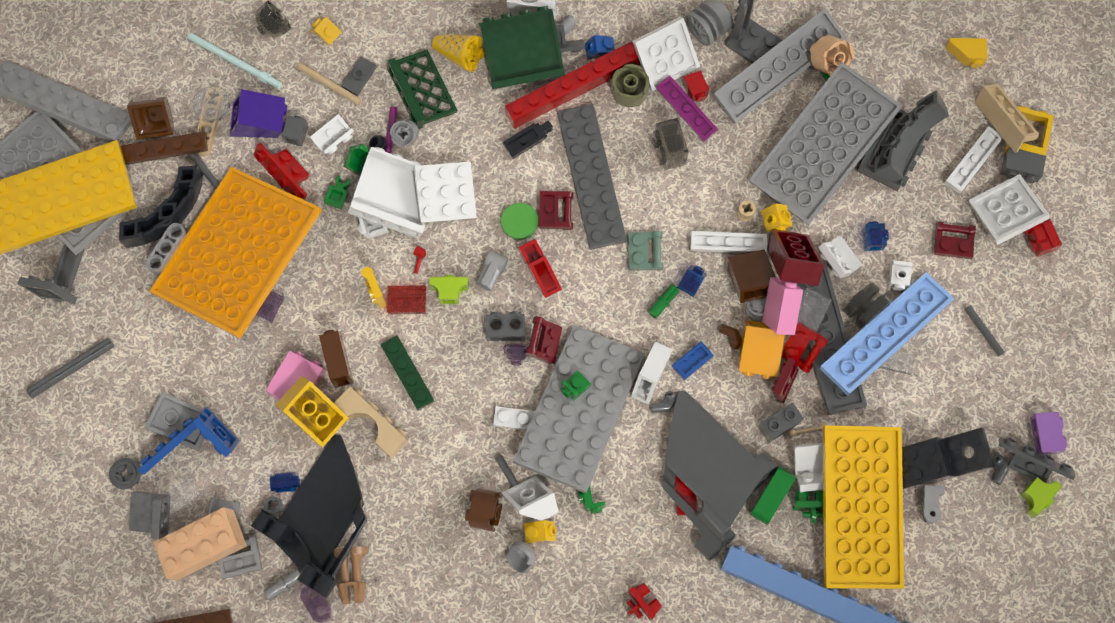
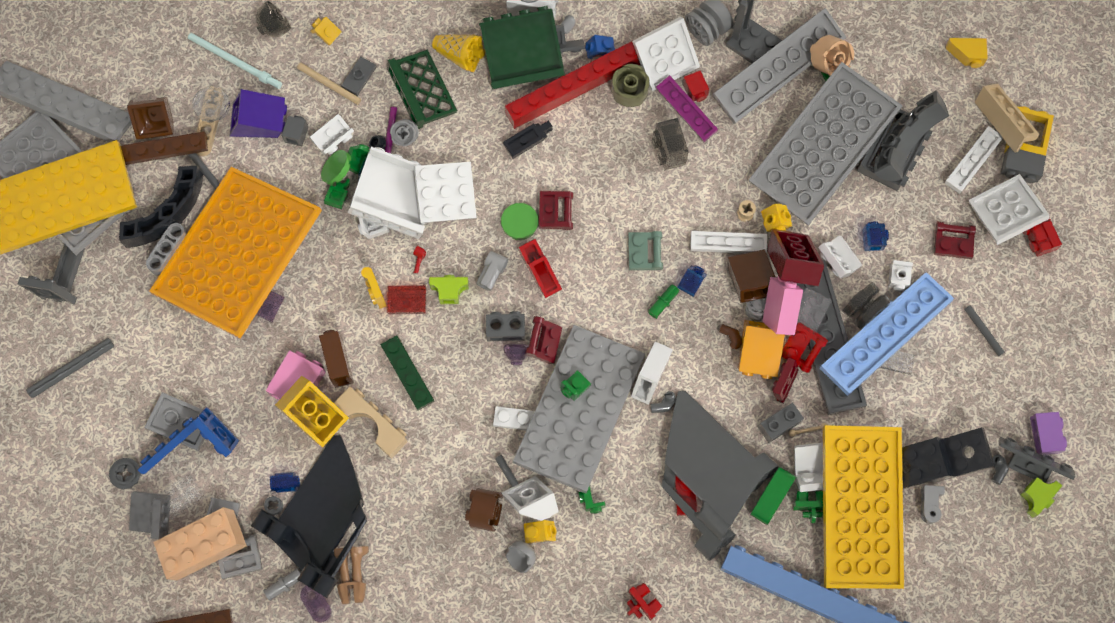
red bracket [253,143,310,200] -> none
dark grey plate [557,104,627,250] -> none
blue plate [672,341,714,381] -> none
none -> bright green tile [321,150,351,185]

